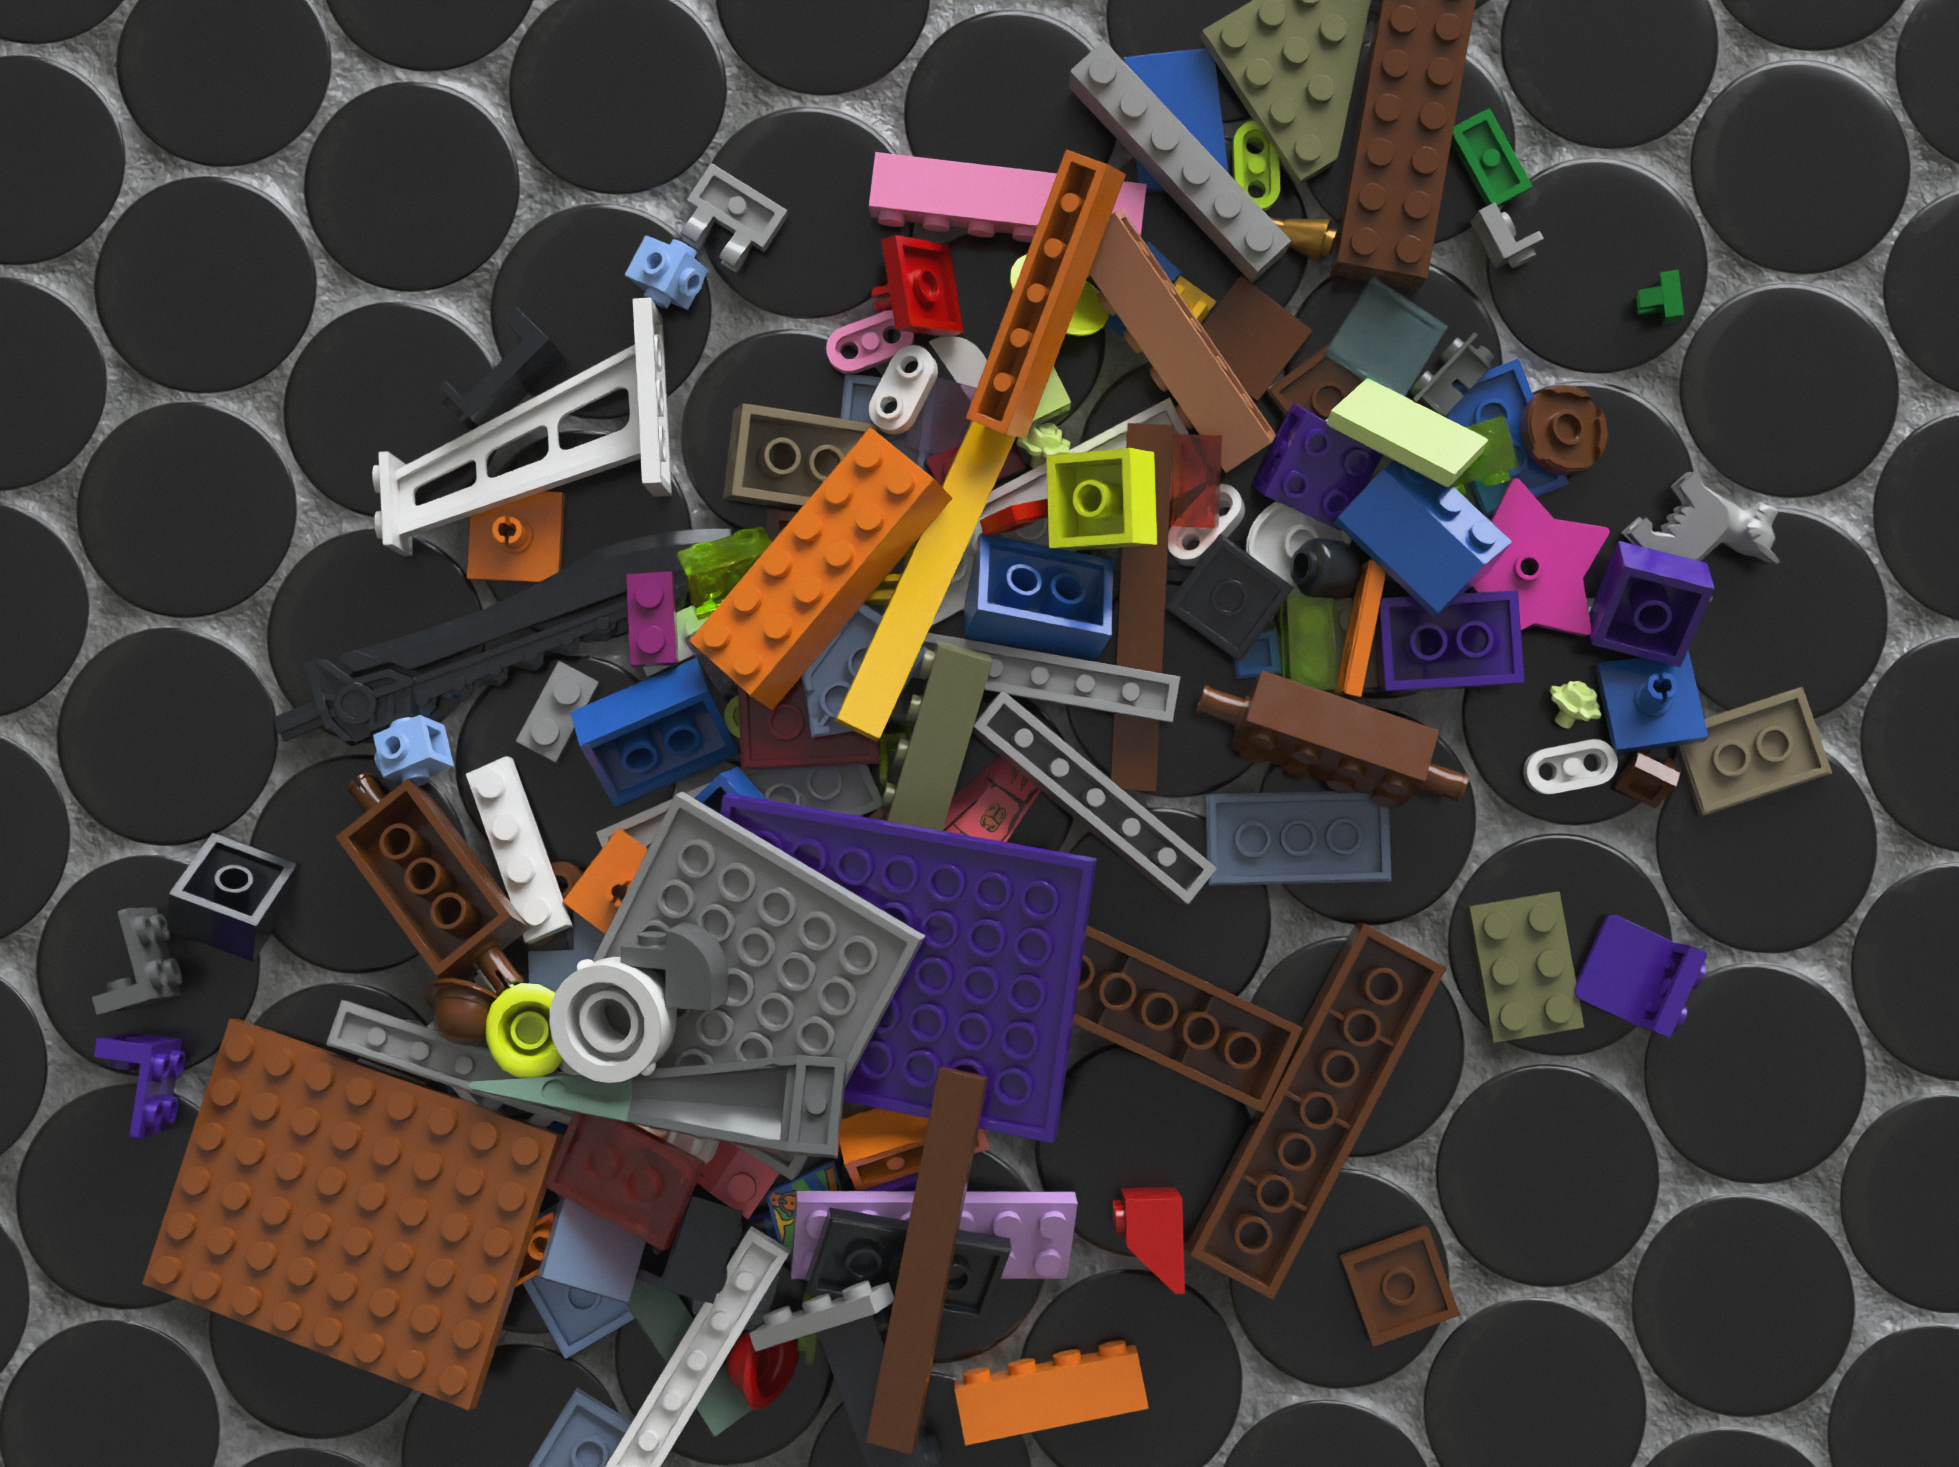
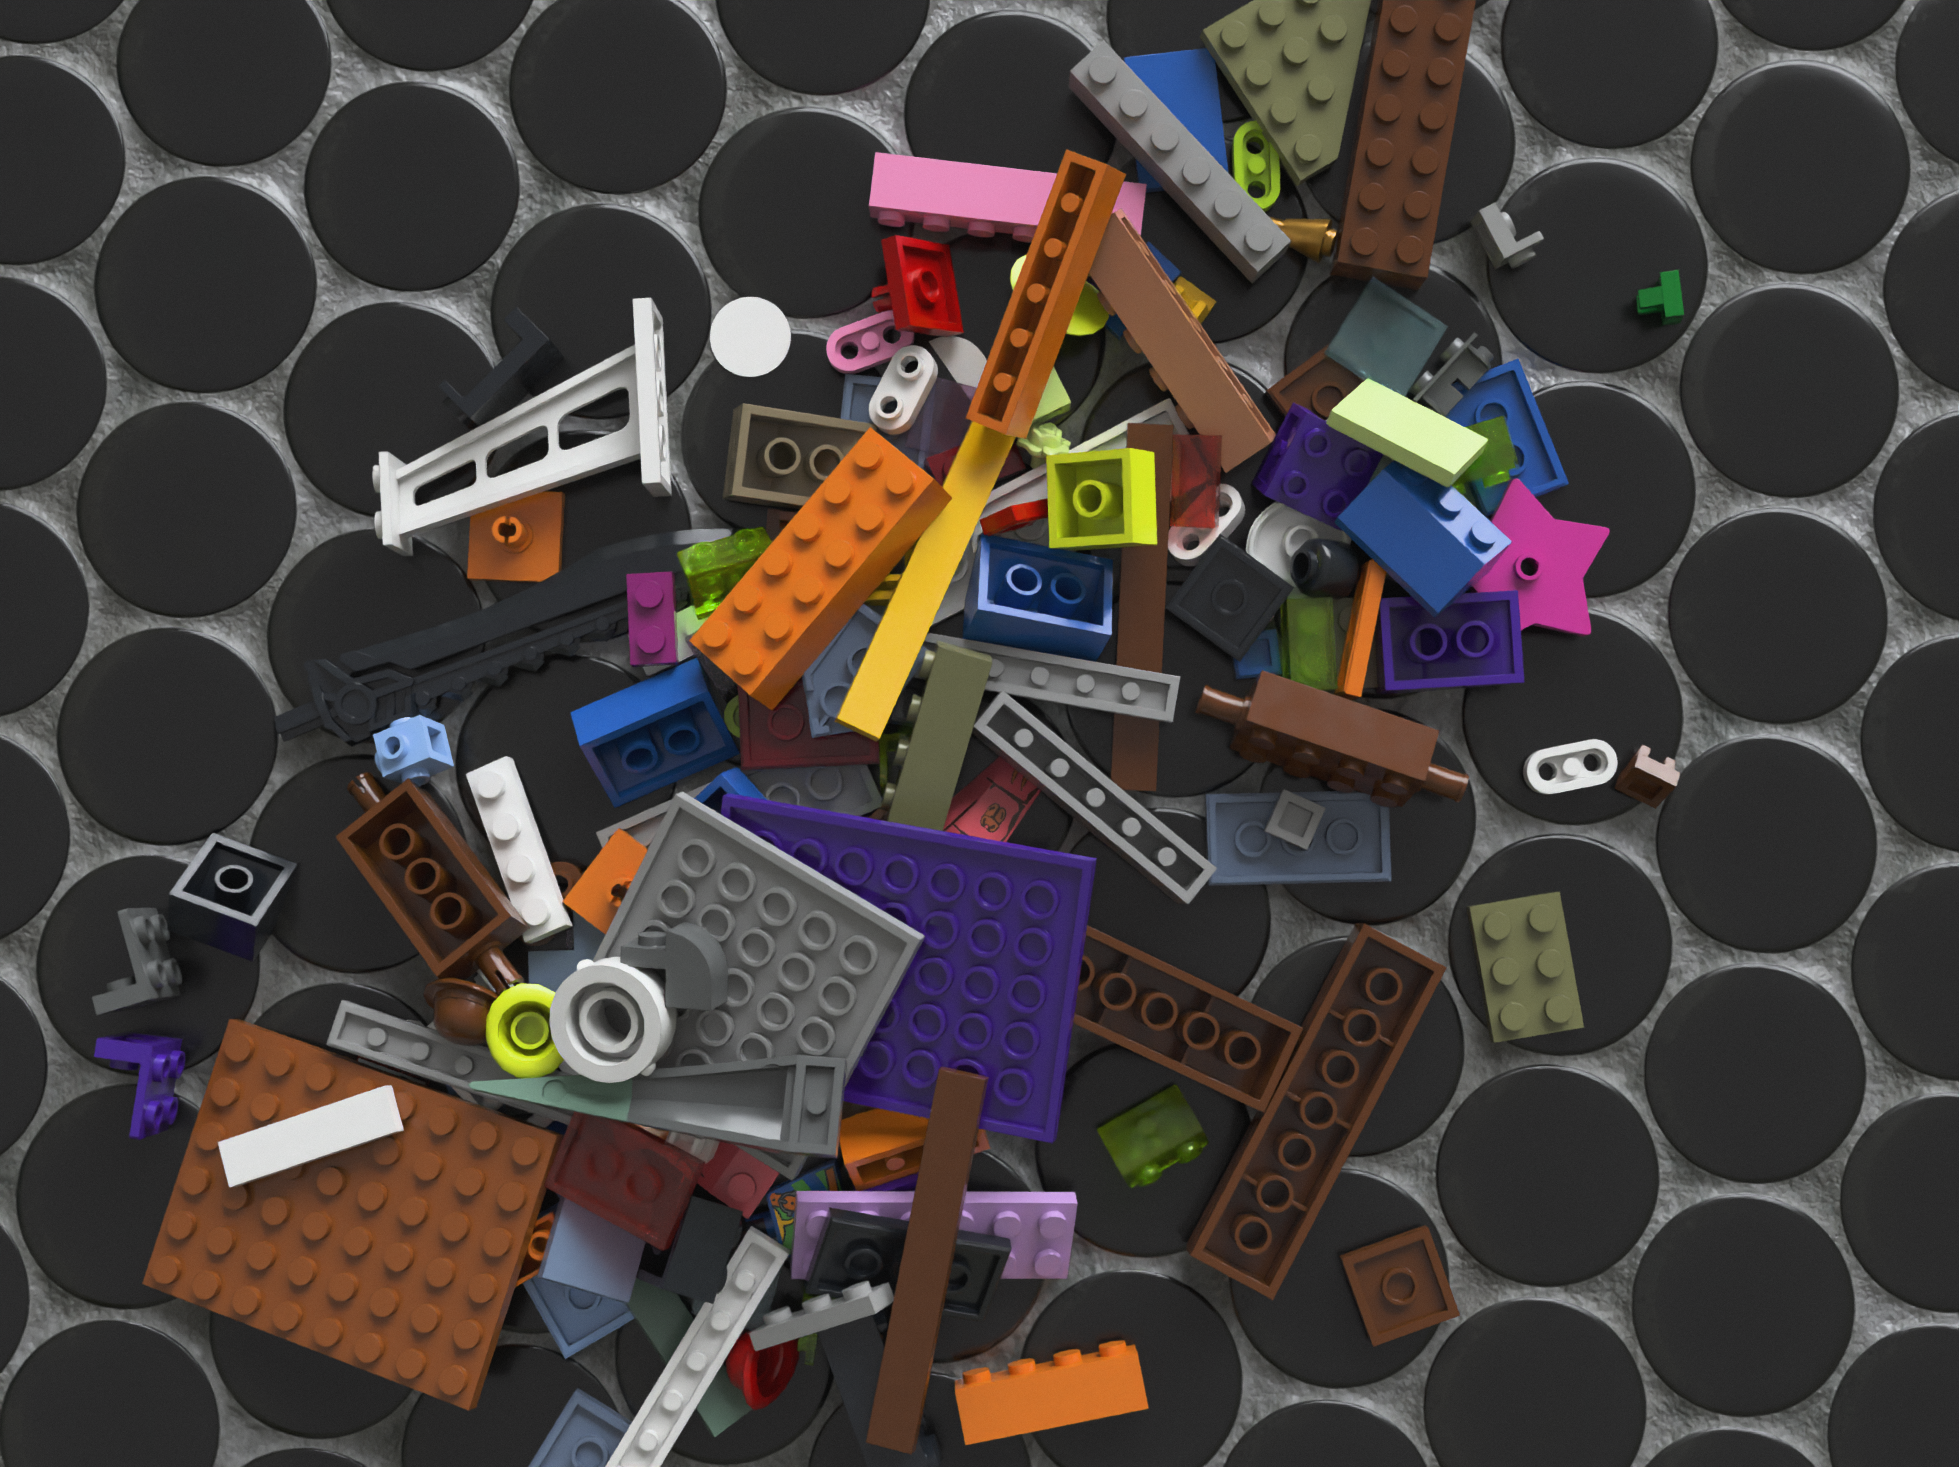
light grey plate [516,661,601,763] -> none
light blue brick [625,235,709,310] -> none
light grey plate [681,163,788,274] -> none
red slope [1112,1186,1185,1294] -> none
reddish brown tile [1202,275,1313,404] -> none
green plate [1451,108,1533,207] -> none
reddish brown tile [1519,384,1608,476] -> none
yellowish green plant [1549,681,1601,729] -> none
dark purple bracket [1574,915,1708,1038] -> none
dark purple brick [1589,541,1715,667] -> none
blue tile [1595,650,1708,754] -> none
light grey animal [1622,472,1780,602] -> none
dark tan tile [1675,687,1832,816] -> none
none -> white tile [218,1085,404,1188]
none -> white sticker [710,297,791,377]
none -> clear neon green bracket [1097,1084,1209,1188]
none -> light grey tile [1263,789,1326,850]

